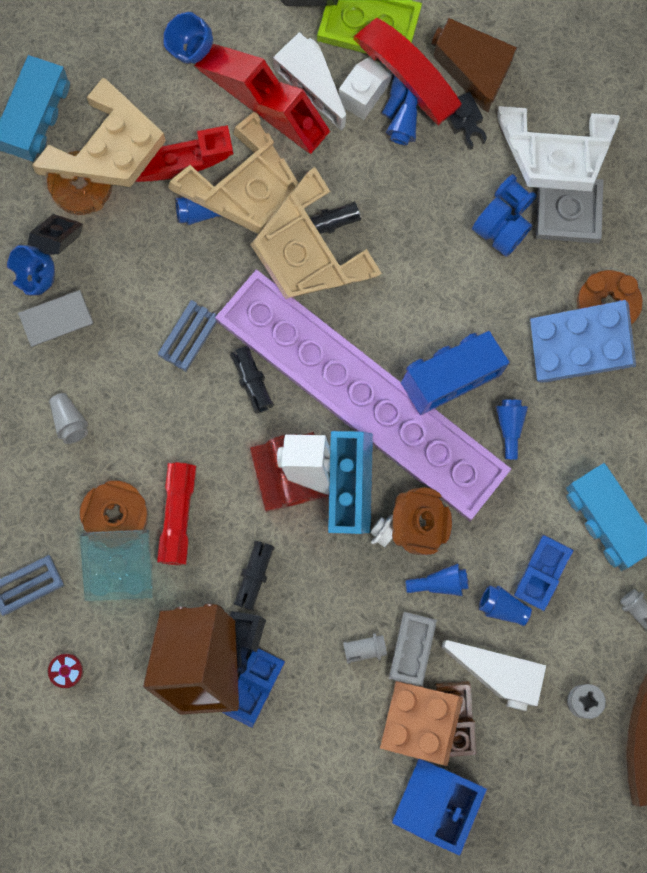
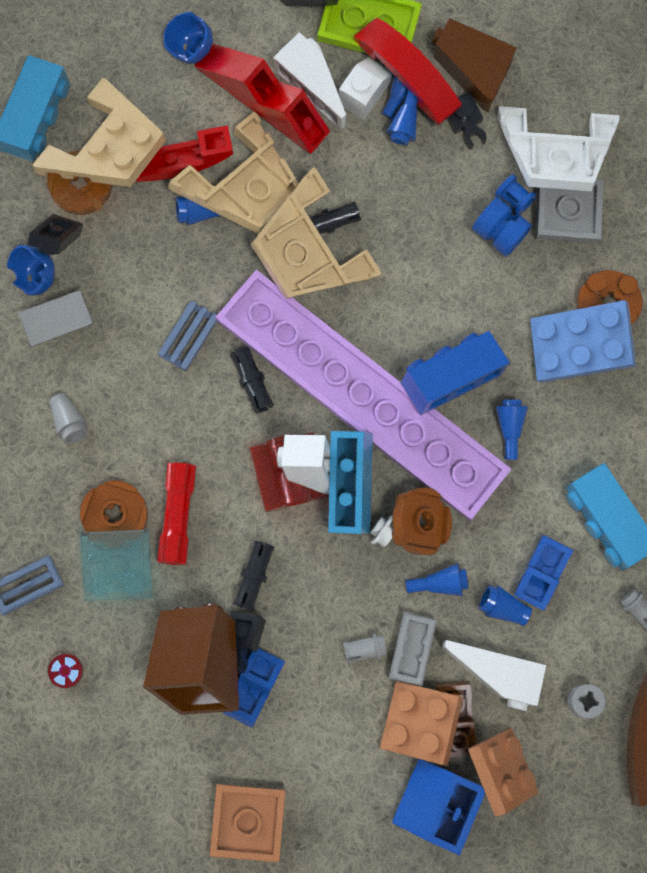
none -> nougat plate [209,784,286,862]
none -> nougat plate [468,728,539,817]

